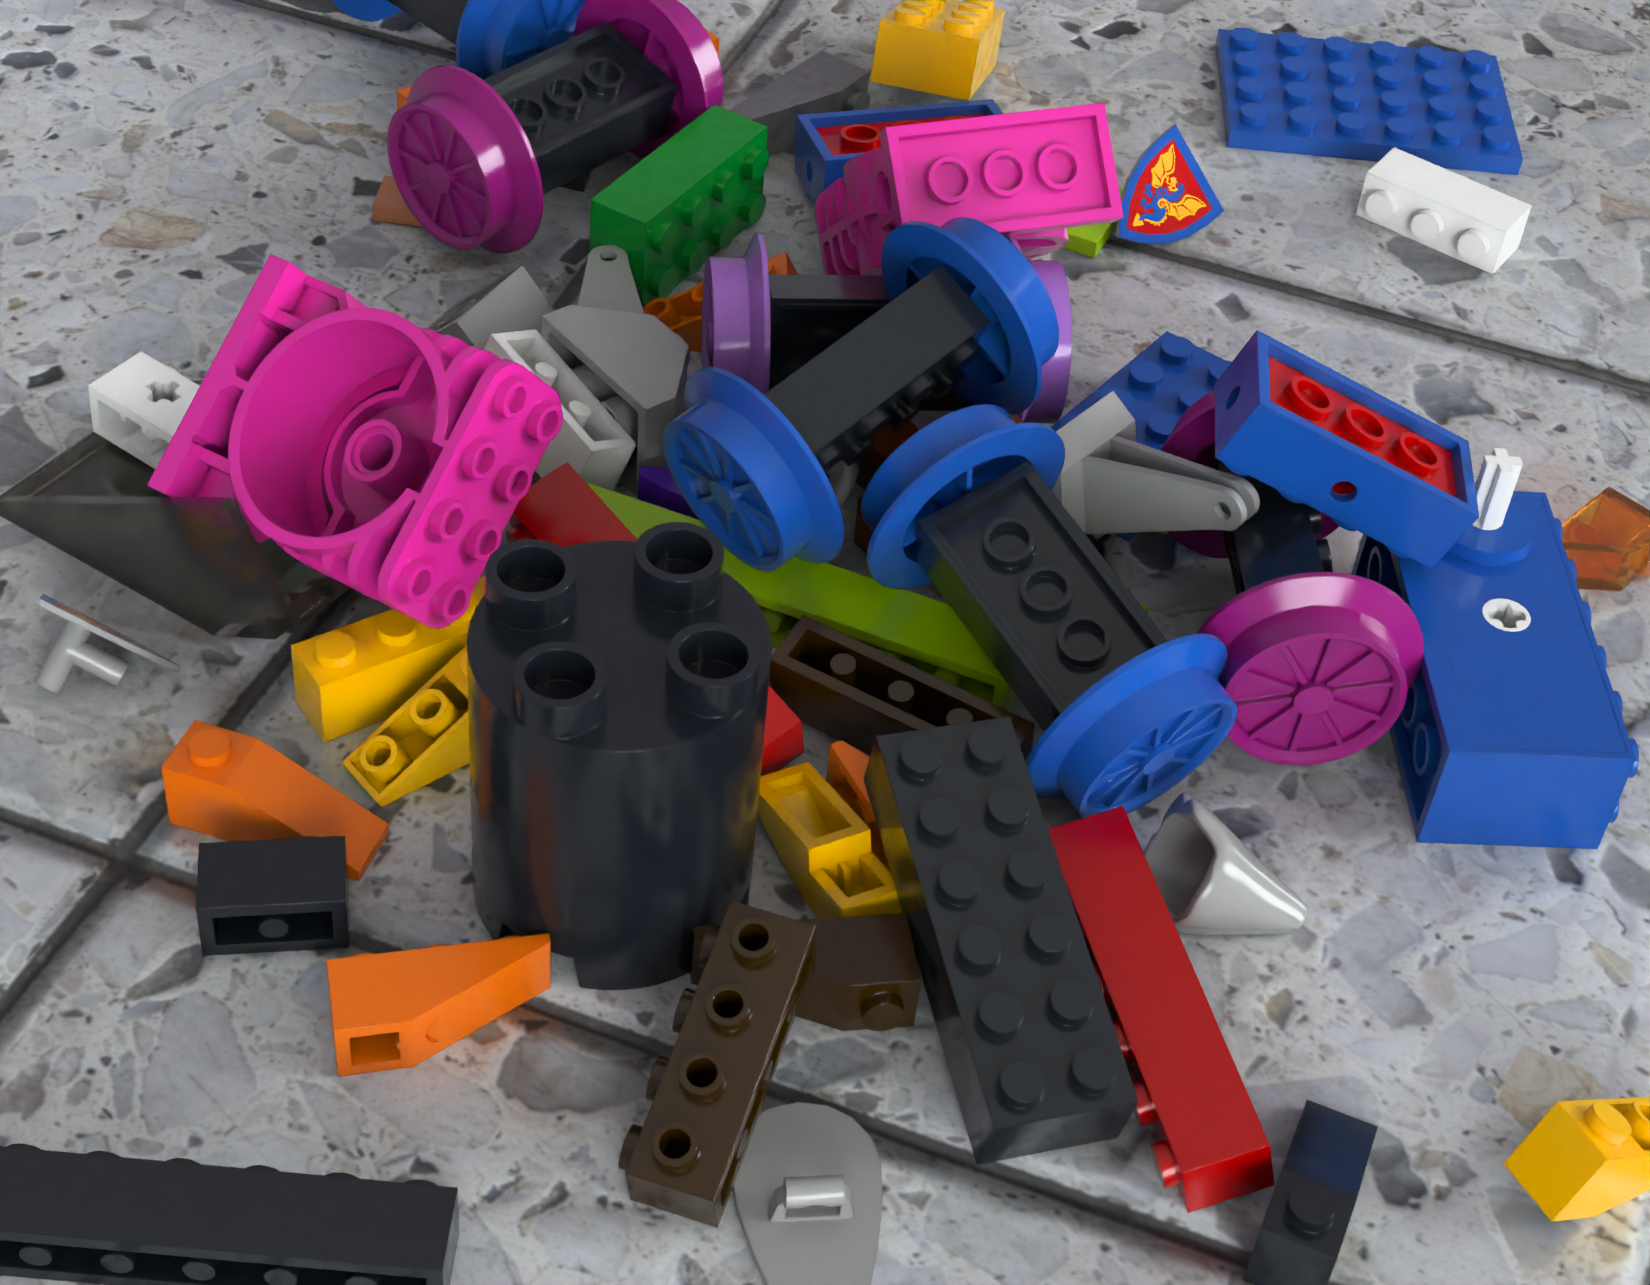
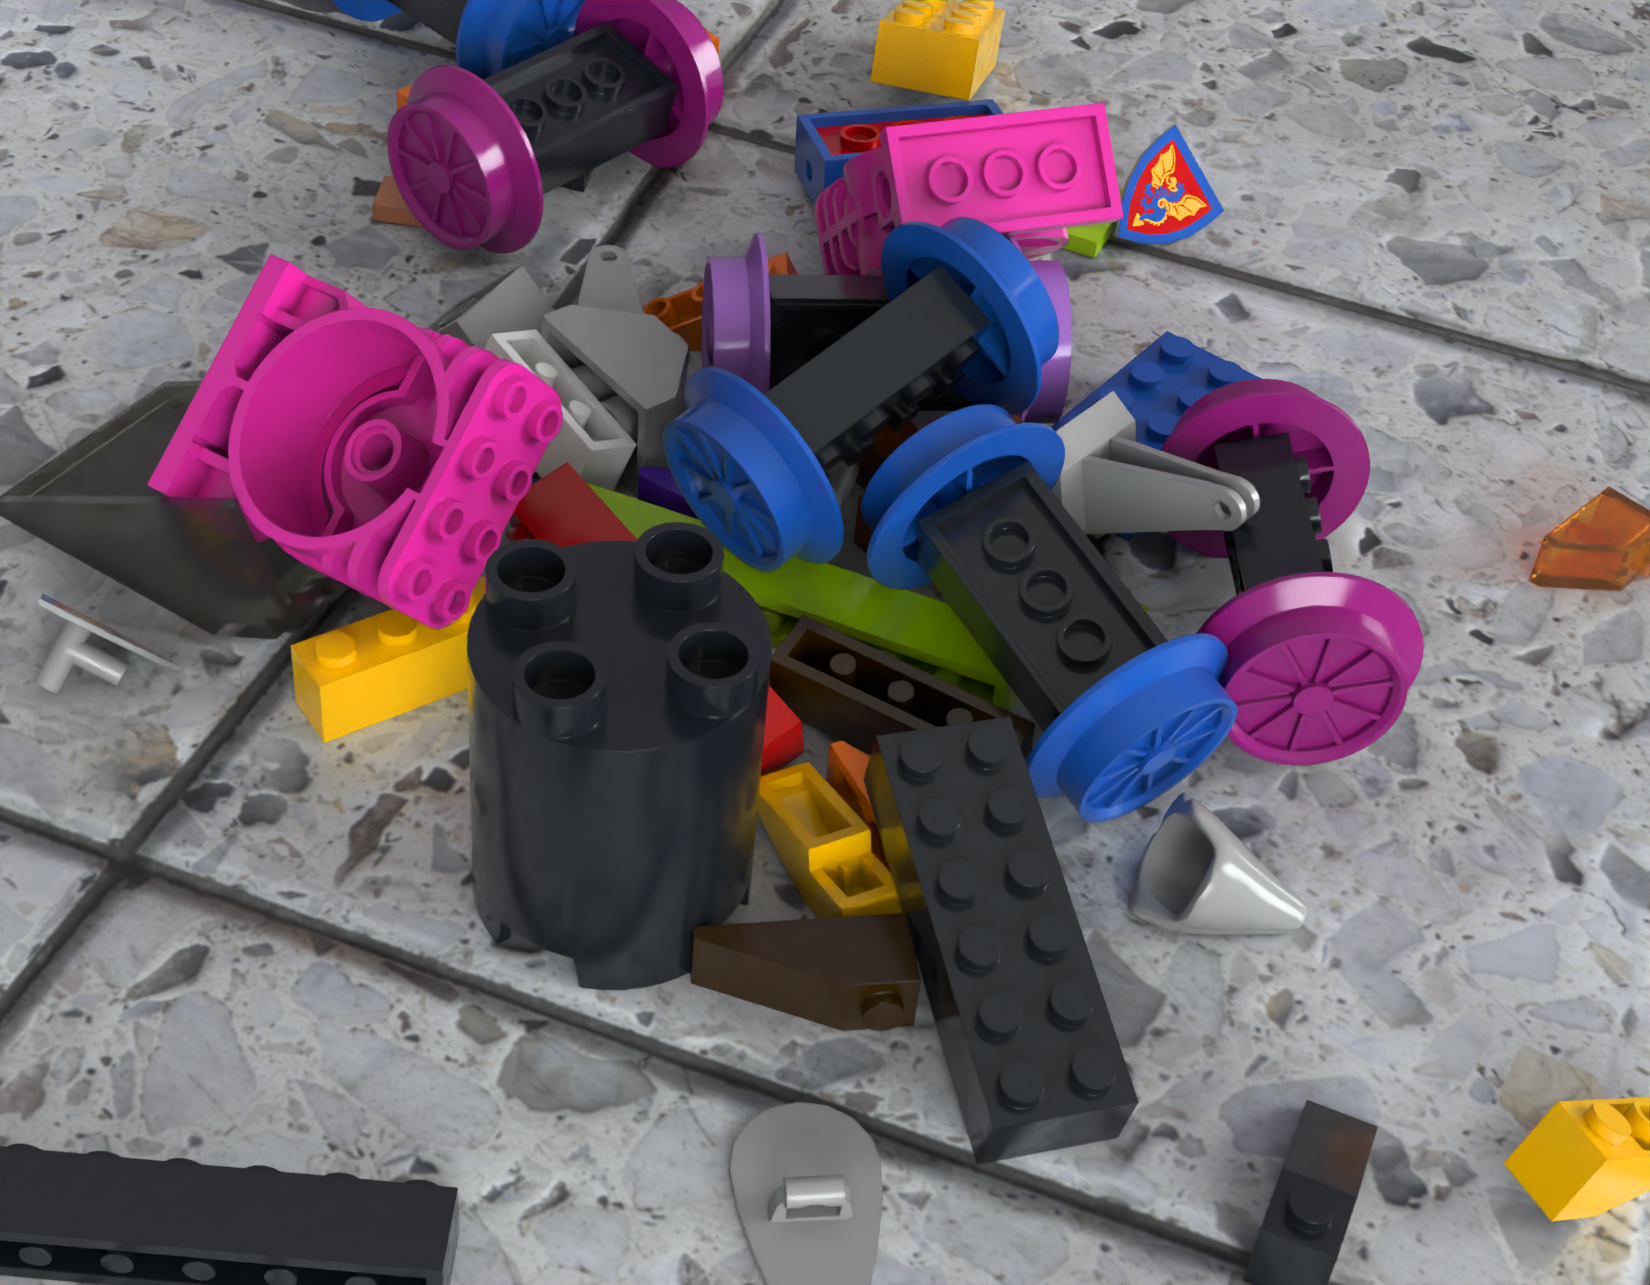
white brick [88,351,200,469] -> none
orange slope [161,720,389,881] -> none
black brick [196,836,349,956] -> none
orange slope [326,933,551,1077] -> none
yellow slope [341,645,470,807] -> none
green brick [589,105,769,307] -> none
dark brown brick [618,900,817,1228] -> none
flat silver slope [729,50,870,156] -> none
red brick [1048,806,1274,1213] -> none
blue brick [1214,330,1479,569] -> none
blue plate [1215,28,1523,175] -> none
blue piece [1351,448,1639,849] -> none
white brick [1356,147,1532,275] -> none

